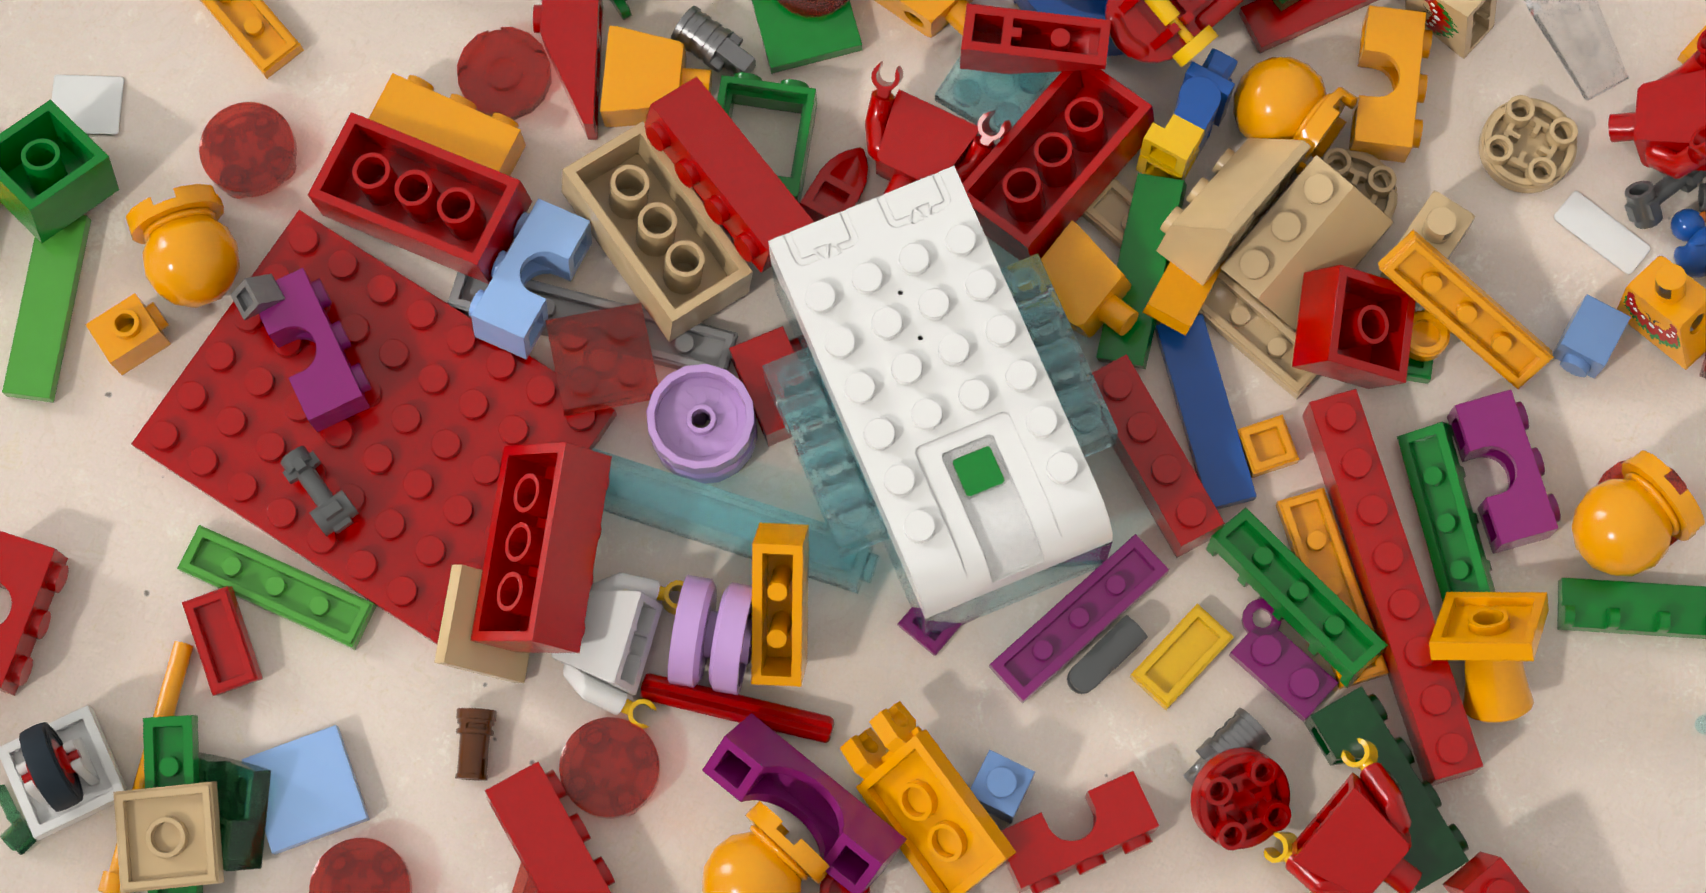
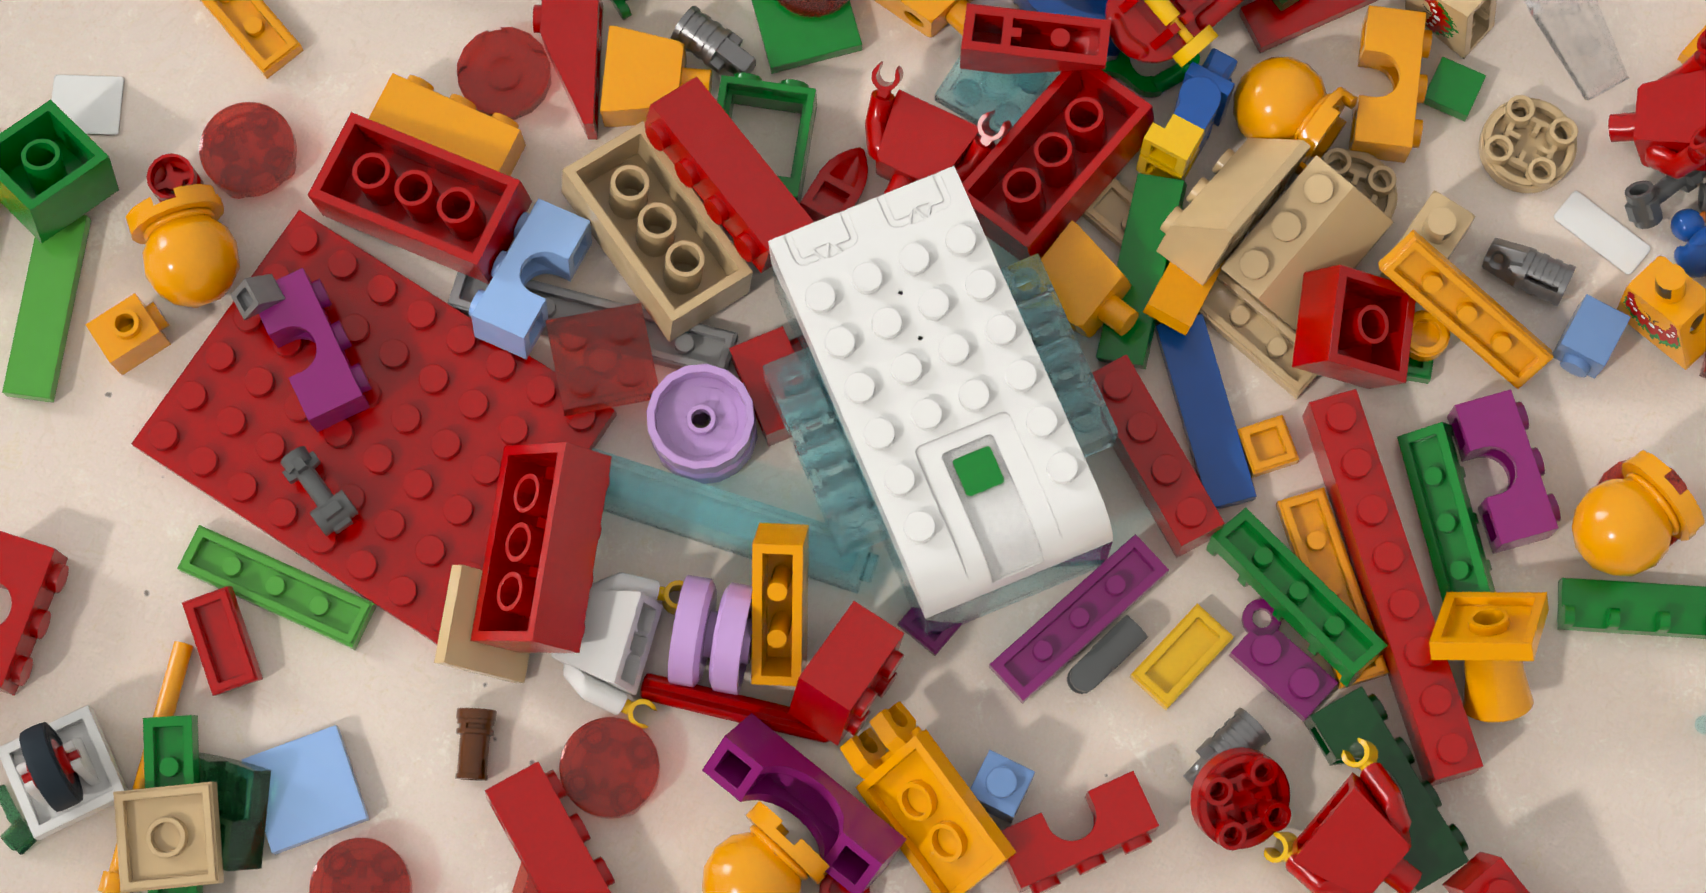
none -> red wheel [146,153,204,202]
none -> red brick [788,601,905,746]
none -> green helmet [1101,51,1200,98]
none -> green tile [1423,56,1486,122]
none -> flat silver hinge [1482,238,1576,307]

